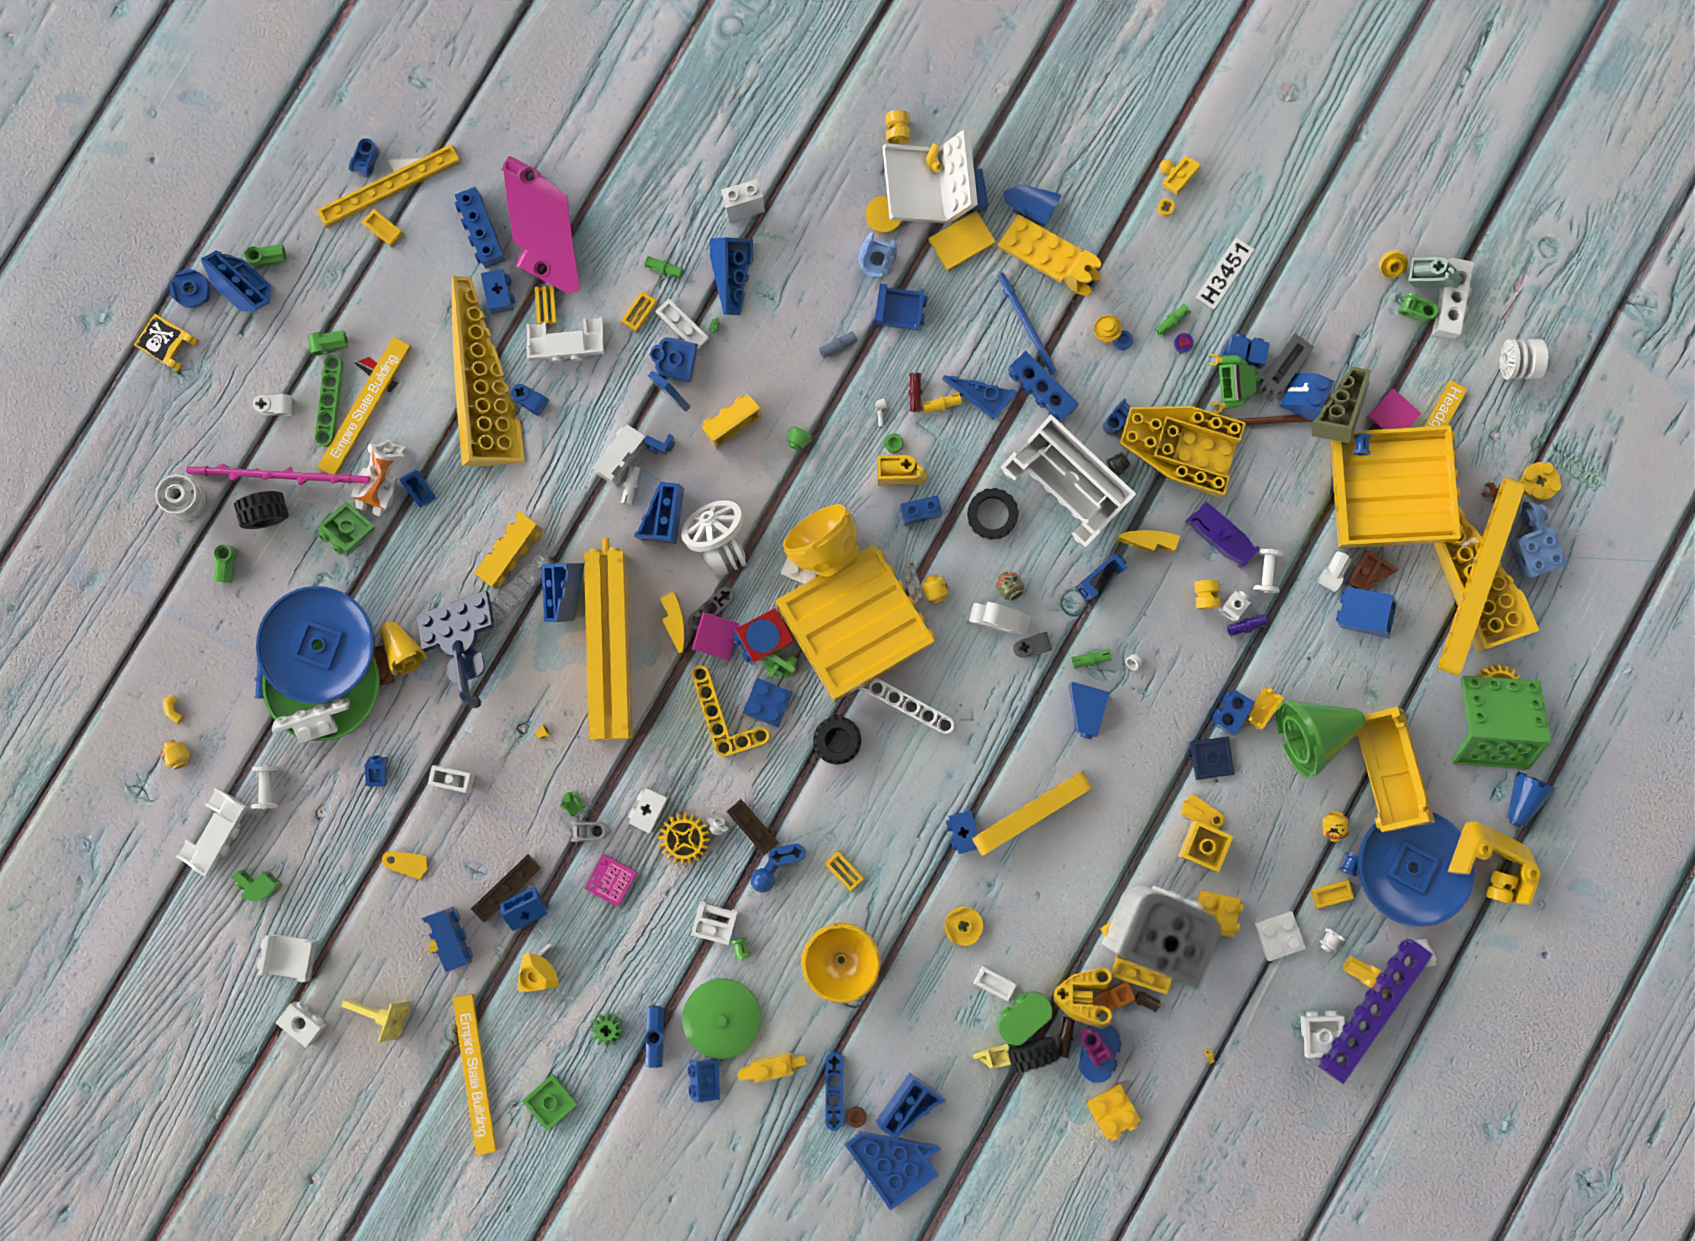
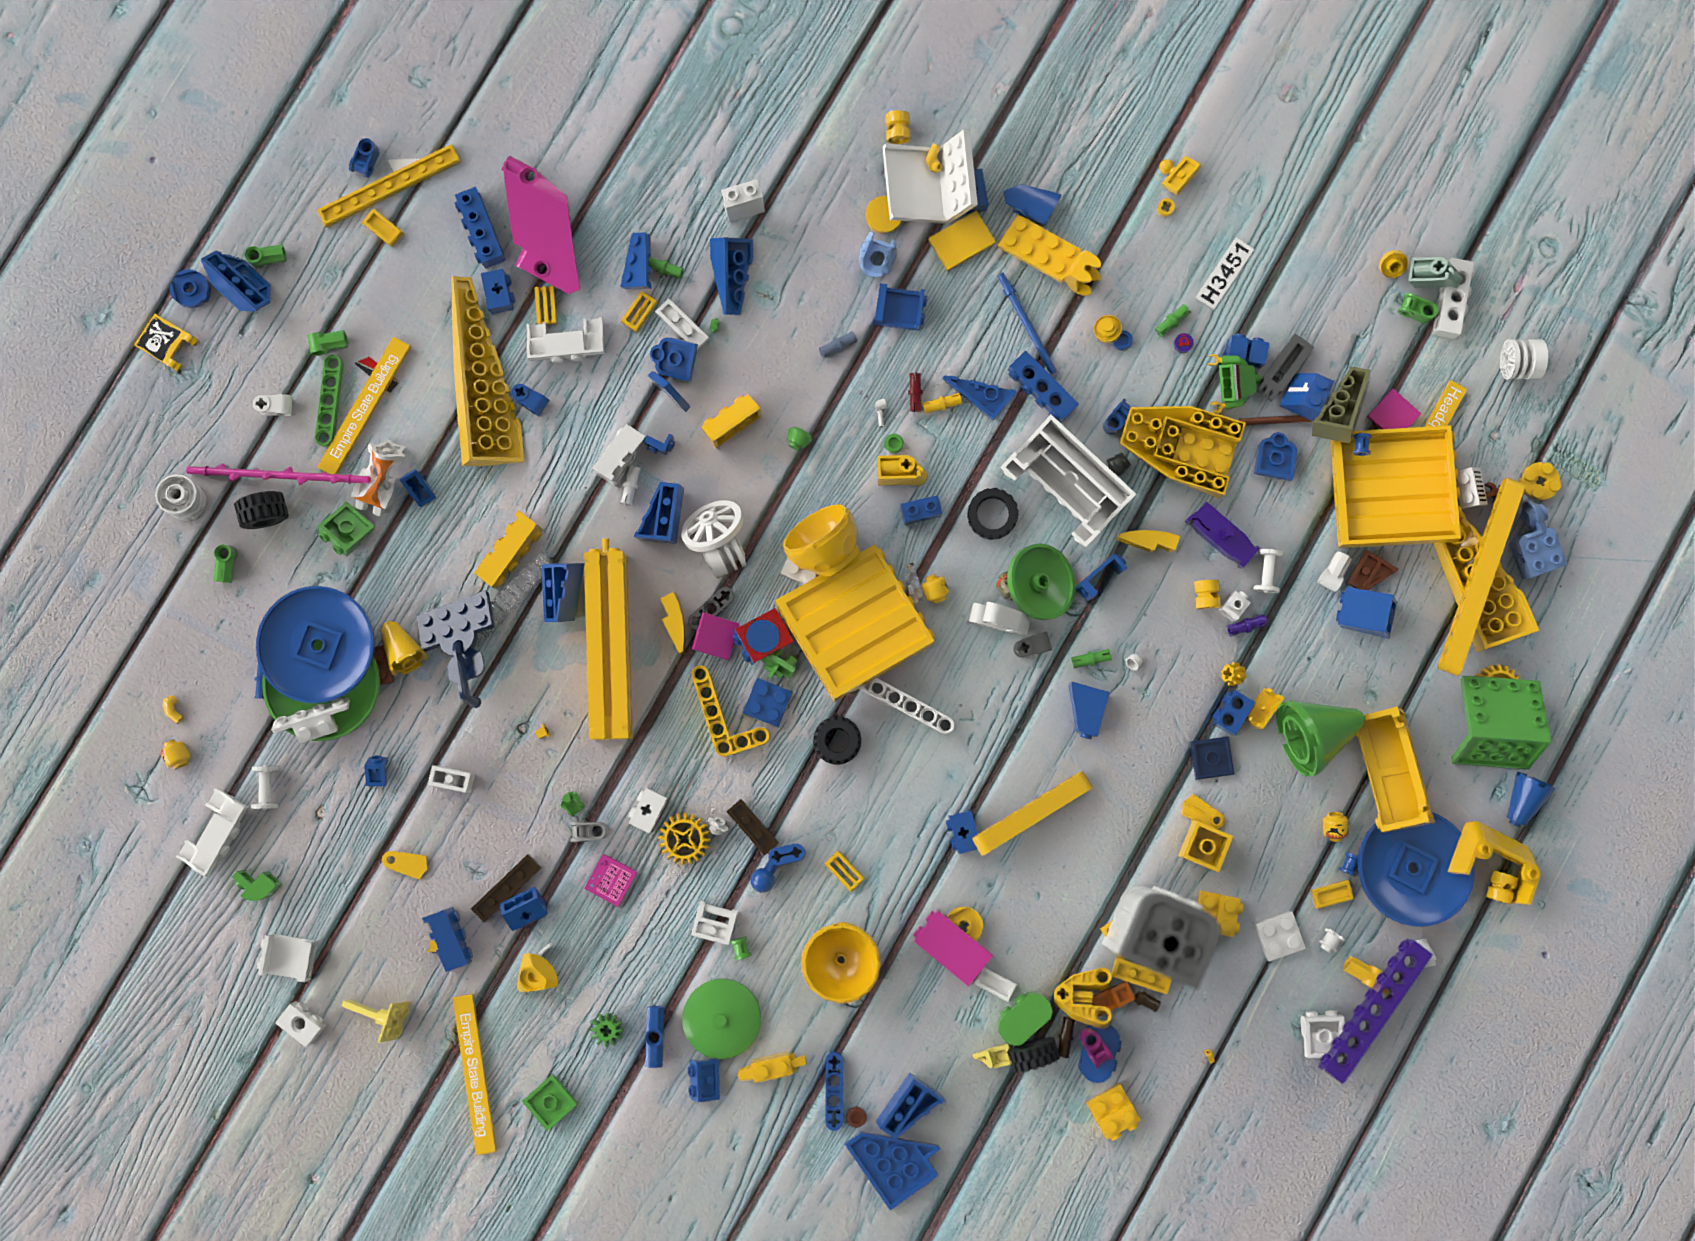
none -> blue wing [620,232,652,289]
none -> dark pink panel [913,909,993,987]
none -> bright green dish [1007,543,1076,621]
none -> yellow gear [1221,662,1247,686]
none -> blue plate [1254,432,1297,481]
none -> white brick [1456,467,1488,509]

